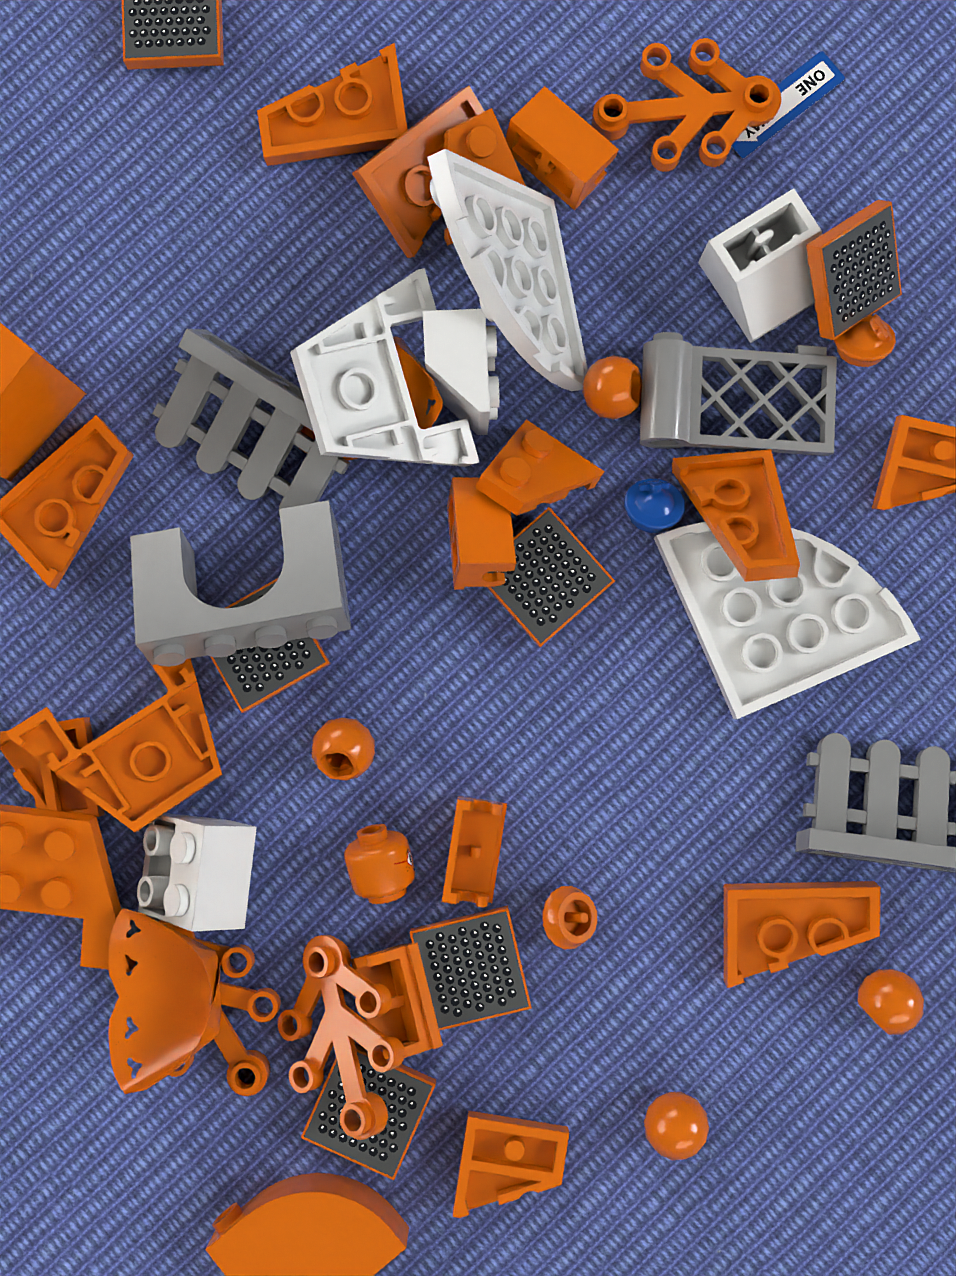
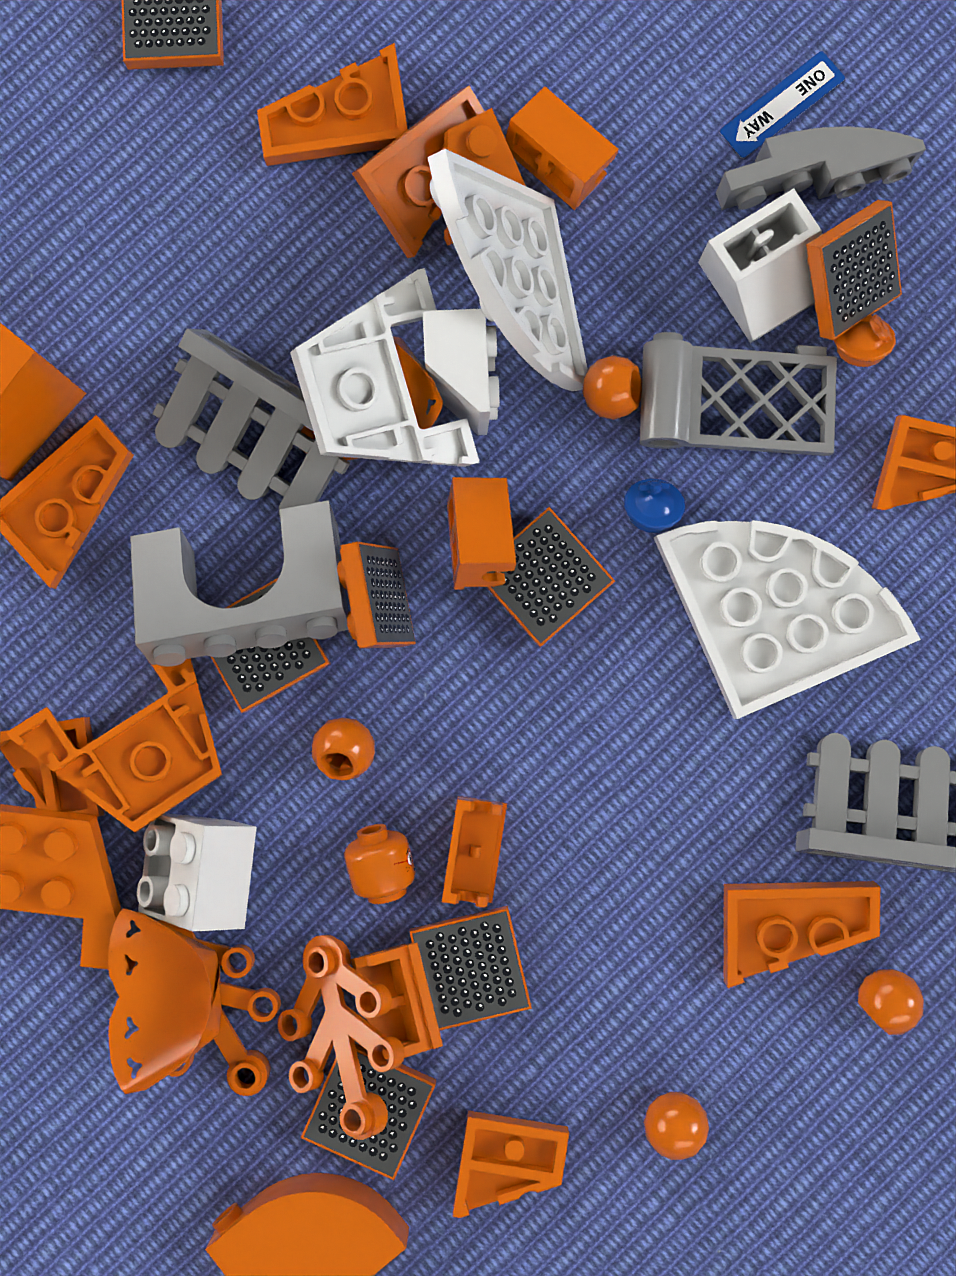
orange wing [475,419,605,516] -> none
orange hat [542,886,598,950] -> none
orange plant [592,38,782,172] -> none
orange wing [672,449,800,582] -> none
none -> tile [337,541,416,649]
none -> light grey slope [716,126,926,210]

